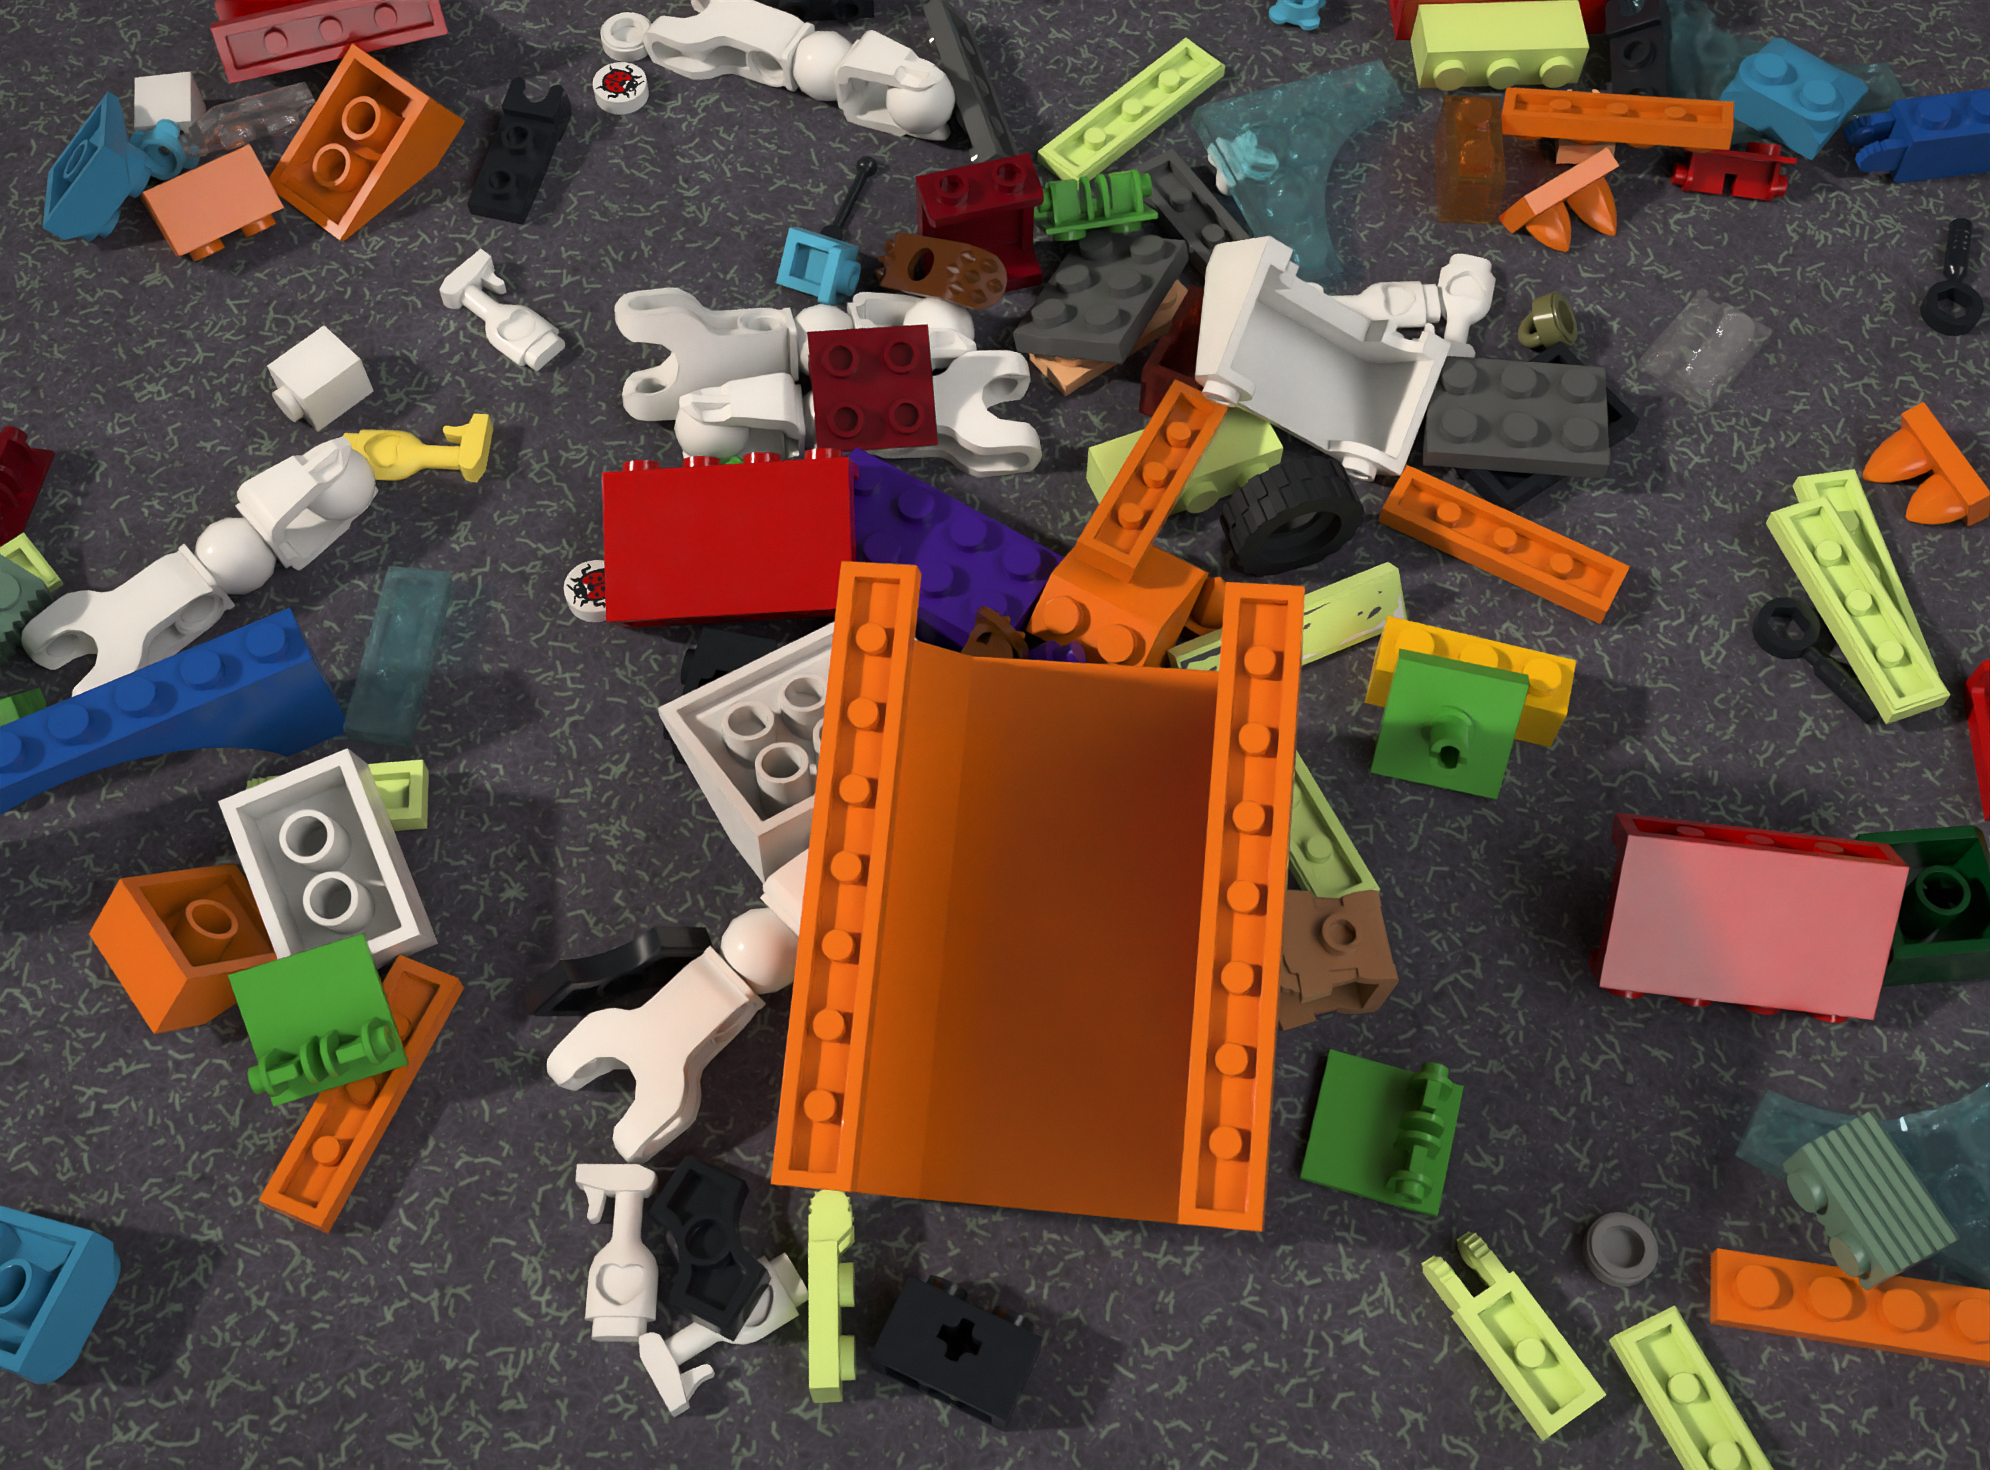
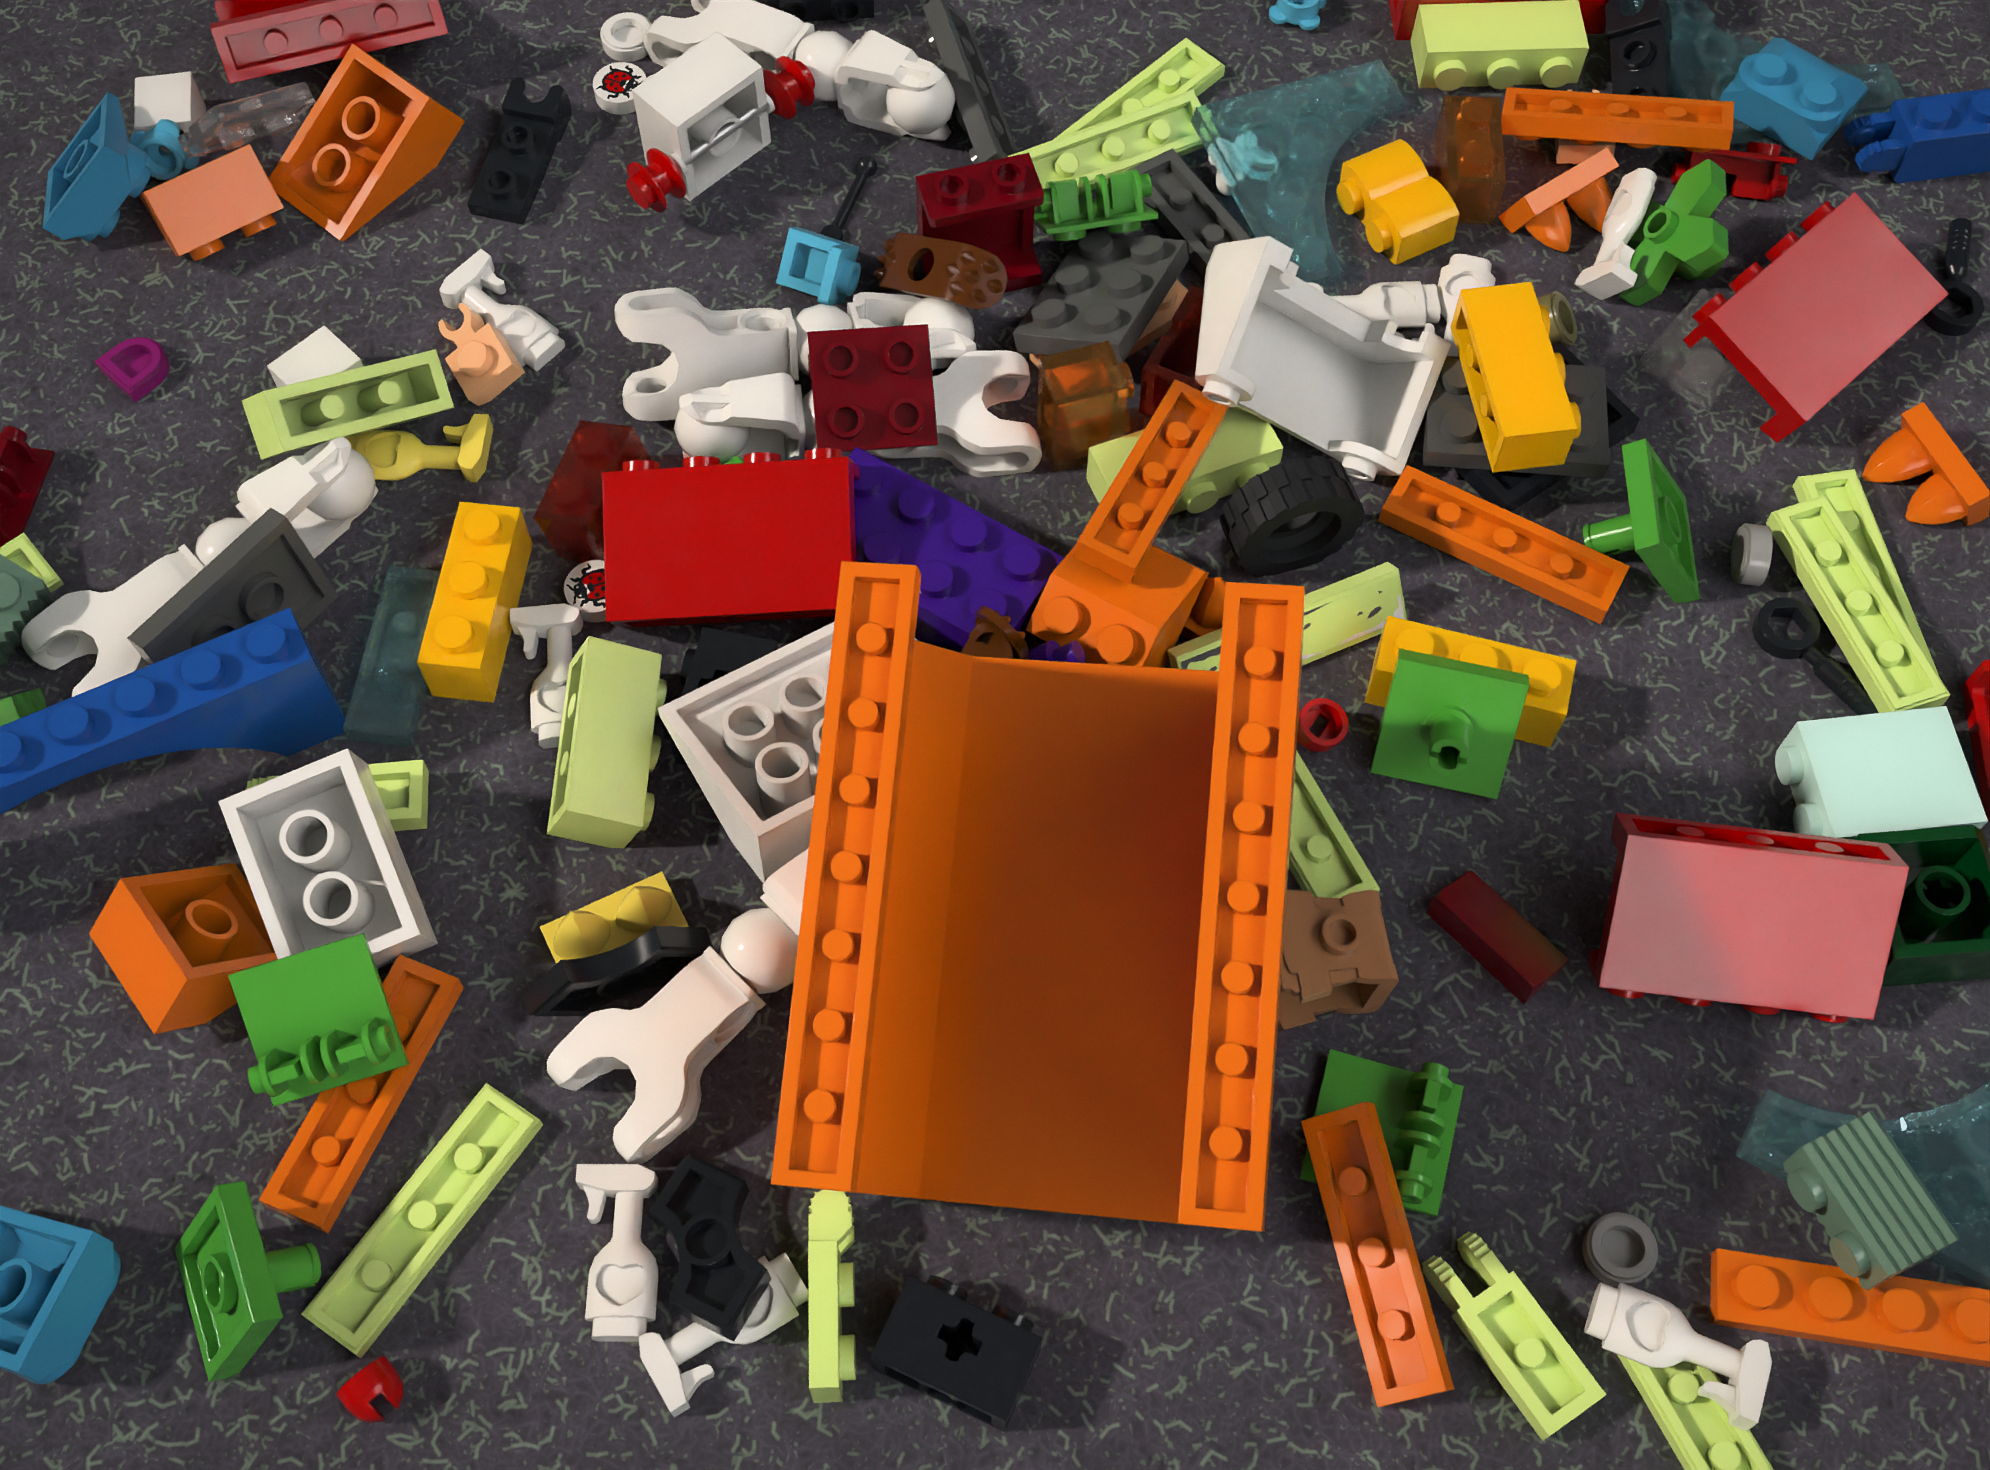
none -> magenta tile [94,337,170,403]
none -> dark grey plate [127,508,339,665]
none -> bright green tile [174,1181,321,1382]
none -> yellowish green brick [242,349,454,460]
none -> yellowish green tile [301,1083,543,1359]
none -> red hinge [336,1355,404,1423]
none -> yellow brick [417,502,533,703]
none -> light nougat plate [438,303,525,406]
none -> white piece [510,603,583,749]
none -> clear red brick [533,420,652,563]
none -> light yellow tile [540,871,689,964]
none -> yellowish green brick [547,636,667,848]
none -> white brick [626,31,815,213]
none -> yellowish green tile [1008,89,1217,211]
none -> clear orange brick [1037,340,1134,472]
none -> red hinge [1297,698,1349,753]
none -> orange plate [1301,1102,1455,1408]
none -> yellow brick [1336,139,1459,265]
none -> dark red slope [1426,870,1570,1004]
none -> yellow brick [1450,282,1581,473]
none -> white piece [1574,168,1657,300]
none -> bright green tile [1583,438,1700,603]
none -> white piece [1584,1282,1772,1432]
none -> bright green plant [1619,159,1729,306]
none -> panel [1683,192,1949,443]
none -> light grey tile [1730,523,1773,586]
none -> light aqua brick [1775,706,1988,840]

